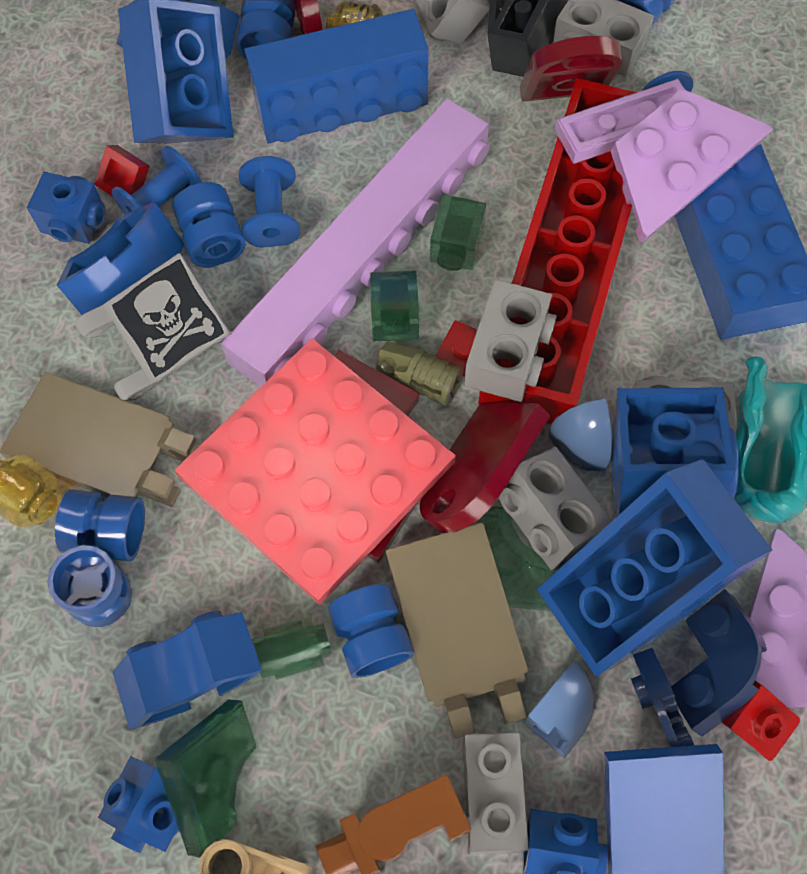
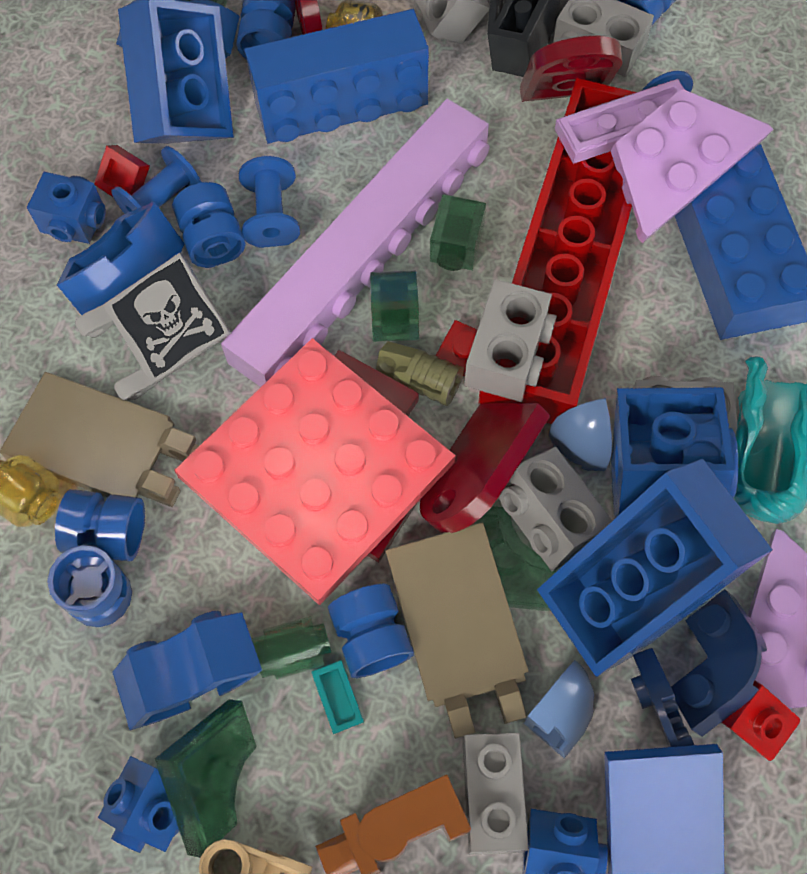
none -> teal piece [311,660,364,734]

